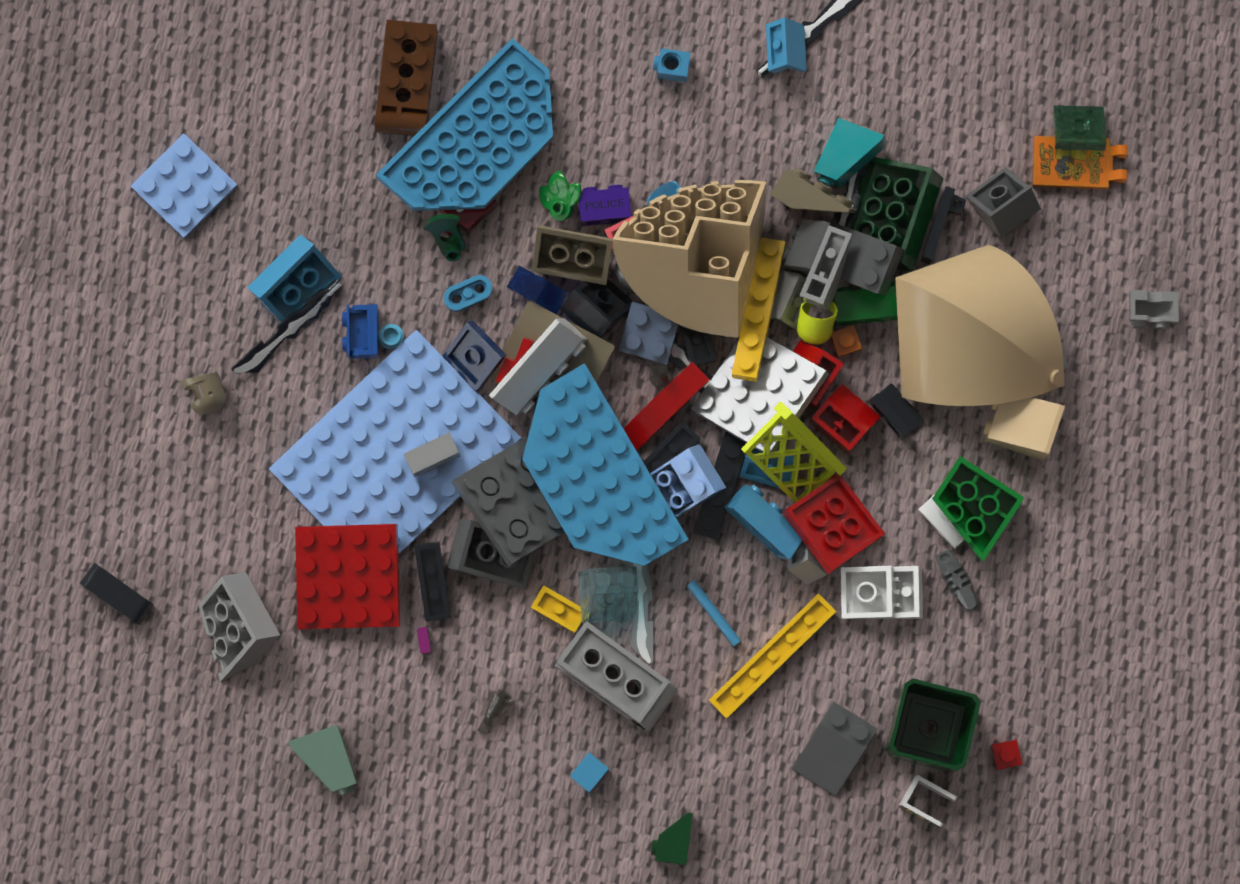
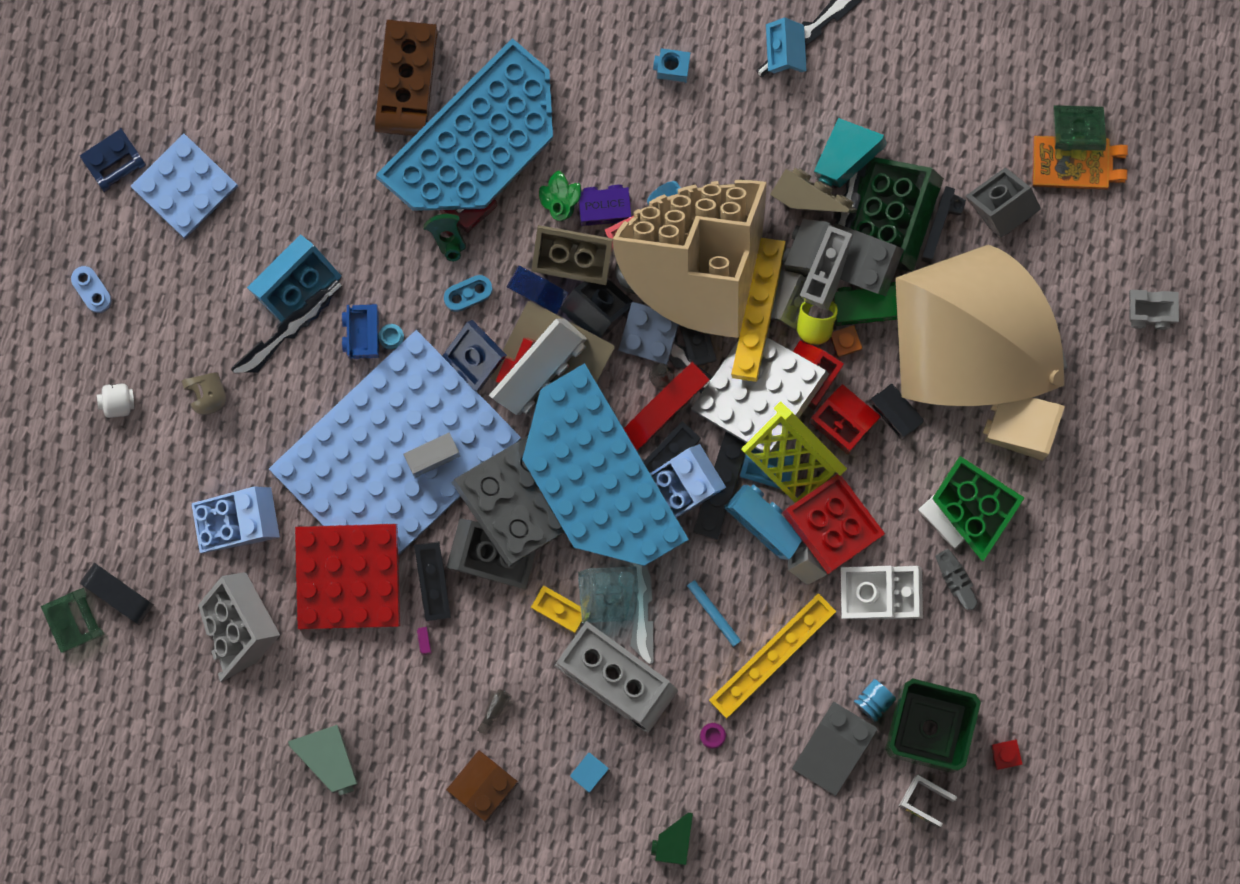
none -> clear green plate [41,588,104,654]
none -> light blue plate [71,266,111,313]
none -> dark blue plate [79,128,146,193]
none -> white head [97,383,134,418]
none -> light blue slope [191,486,280,553]
none -> reddish brown slope [446,750,518,823]
none -> magenta tile [700,723,726,749]
none -> dark azure piece [854,679,897,722]

